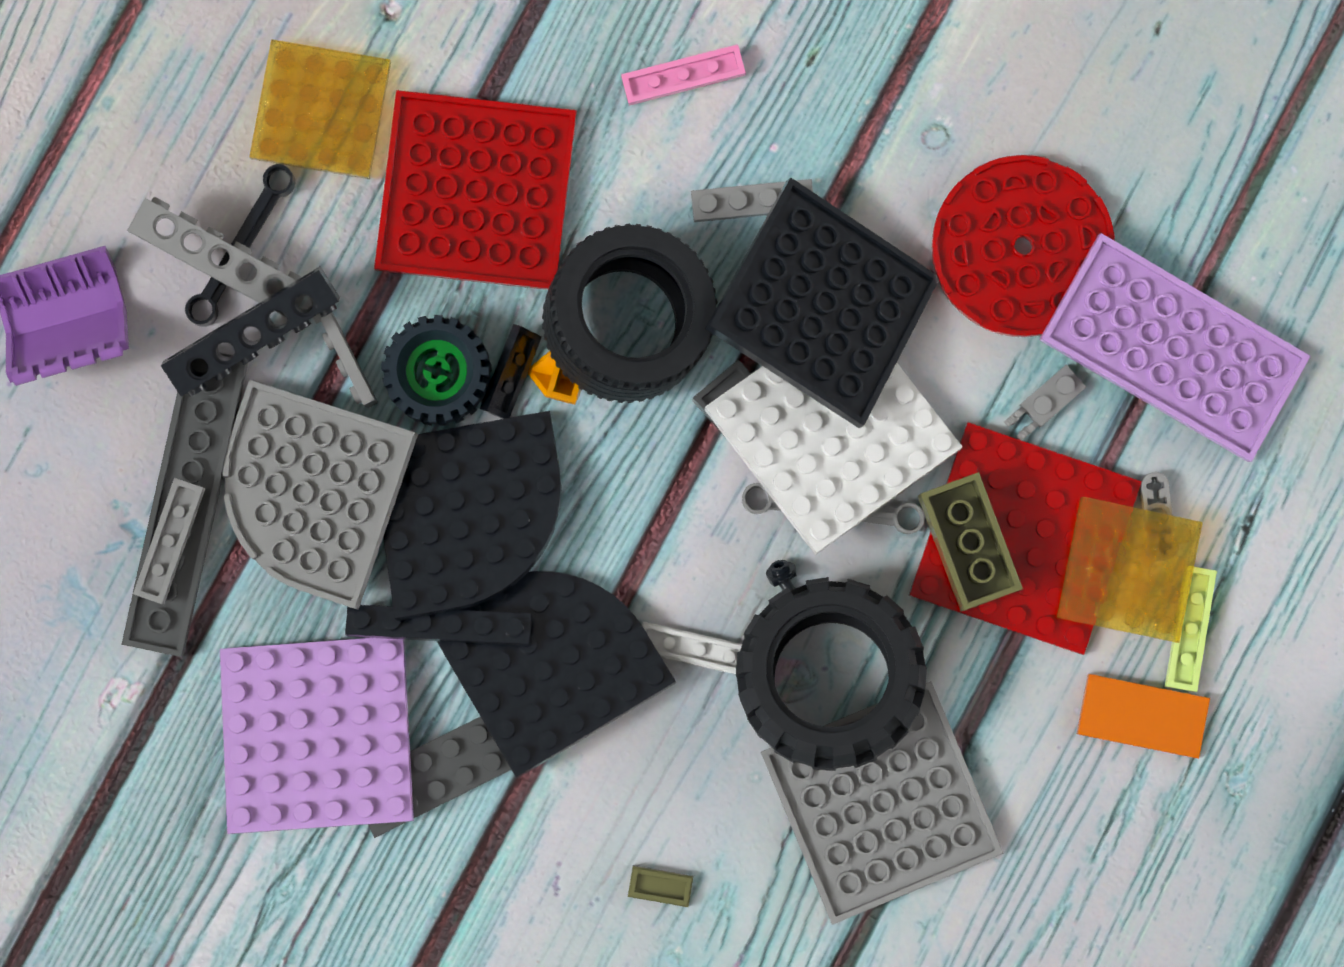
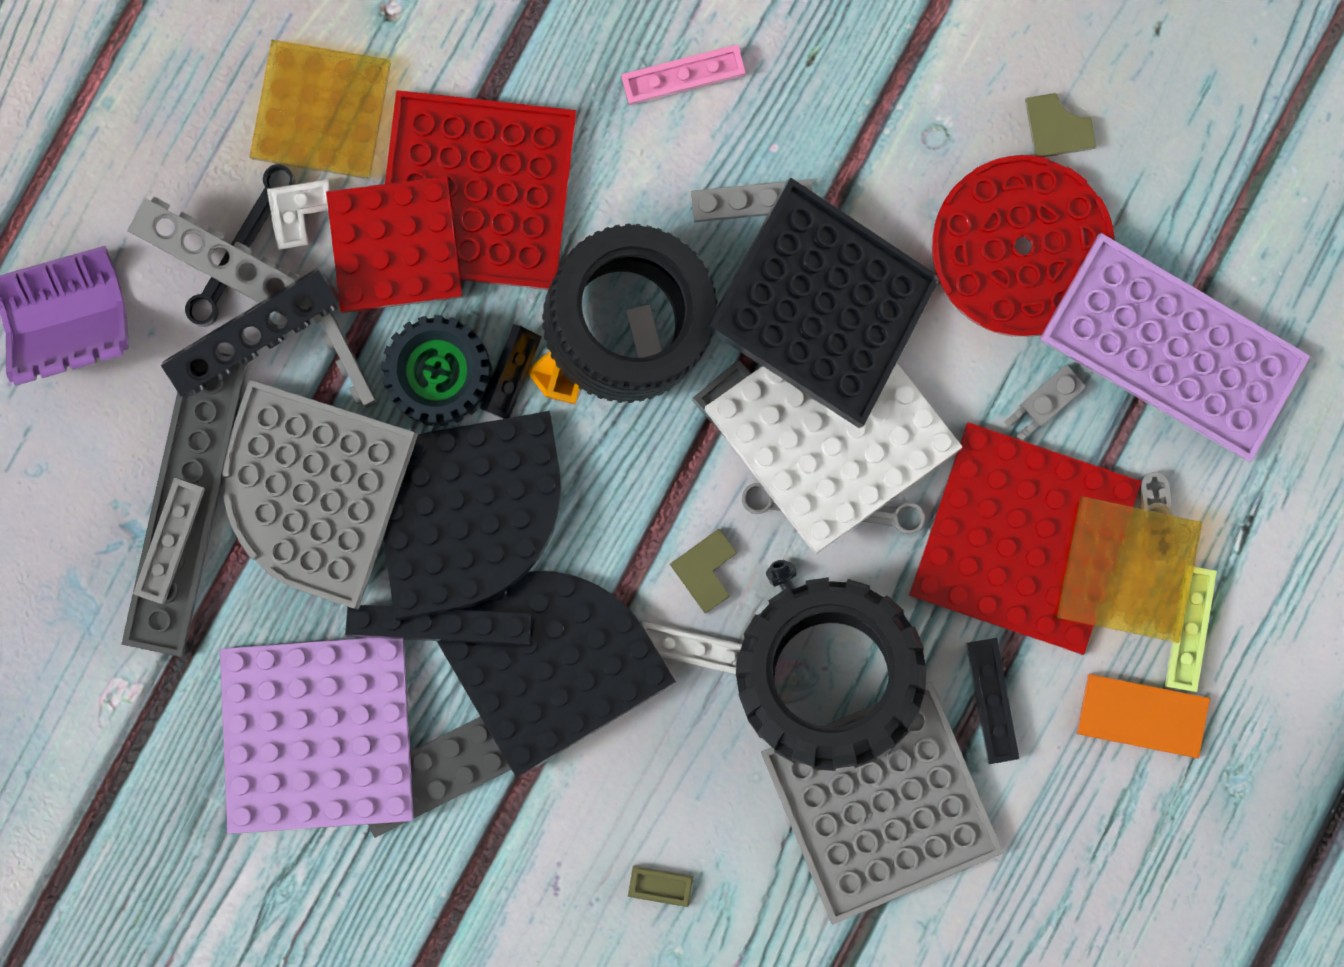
olive brick [918,472,1023,611] -> none
none -> white tile [267,179,330,250]
none -> red plate [326,176,463,313]
none -> white sticker [627,305,662,358]
none -> olive tile [669,529,737,614]
none -> black plate [966,638,1019,765]
none -> olive tile [1025,93,1096,157]

